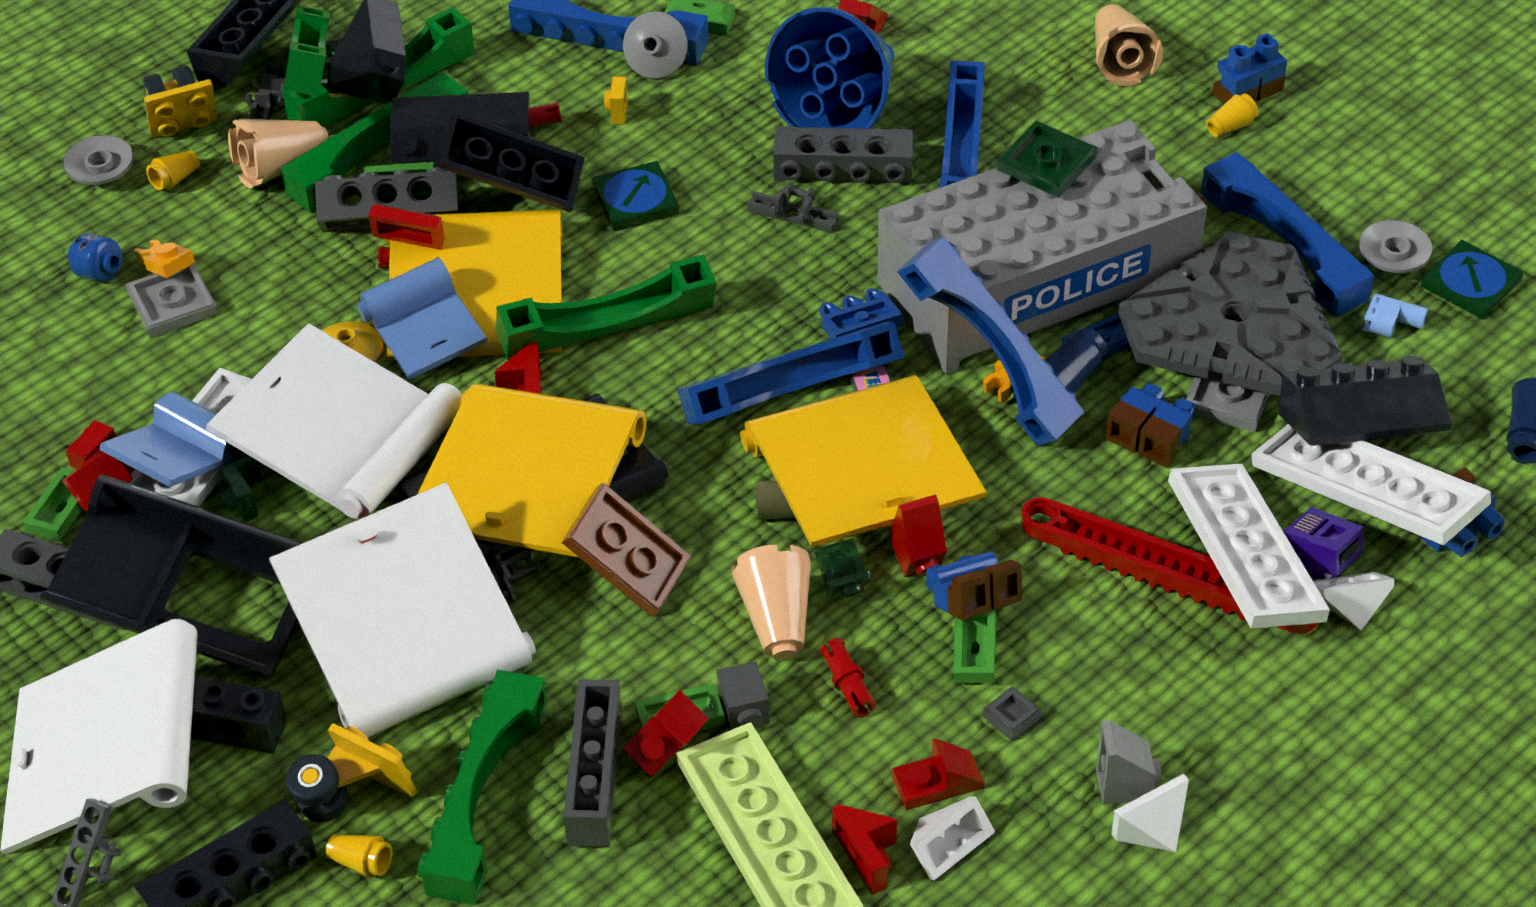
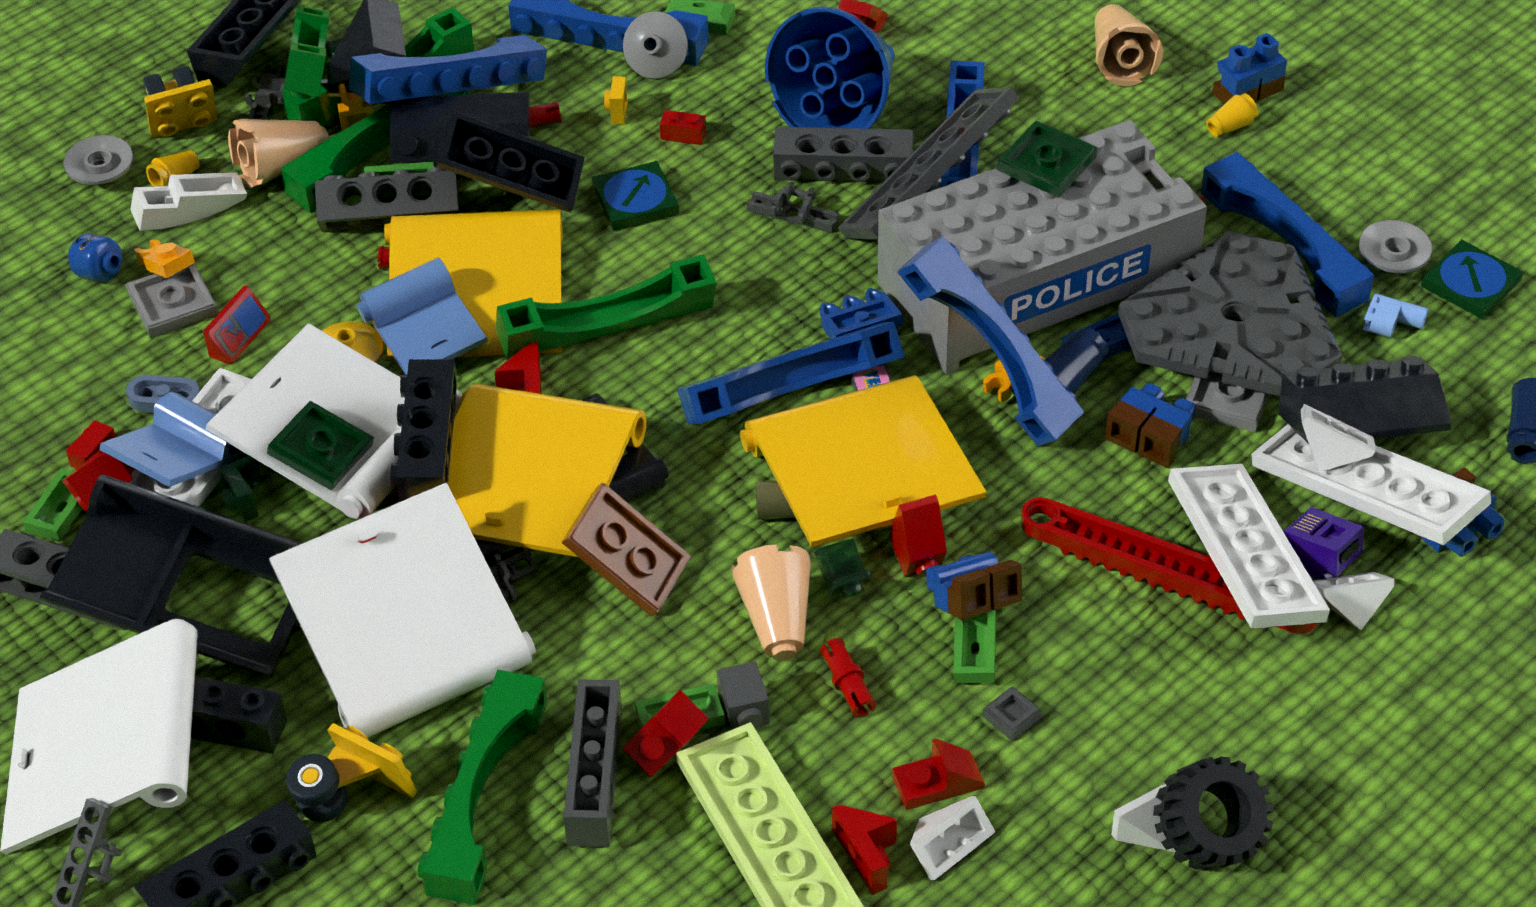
yellow cone [326,834,393,878] -> none
red piece [368,204,445,250] -> none
light grey slope [1096,720,1161,805] -> none
none -> sand blue plate [126,375,200,413]
none -> white slope [130,172,247,231]
none -> slope [203,285,270,365]
none -> dark green tile [267,401,374,491]
none -> light orange plate [337,84,374,131]
none -> blue arch [349,35,547,104]
none -> black brick [390,359,458,502]
none -> red piece [660,110,707,145]
none -> dark grey plate [838,87,1019,239]
none -> black tyre [1153,756,1274,871]
none -> white slope [1301,404,1376,472]

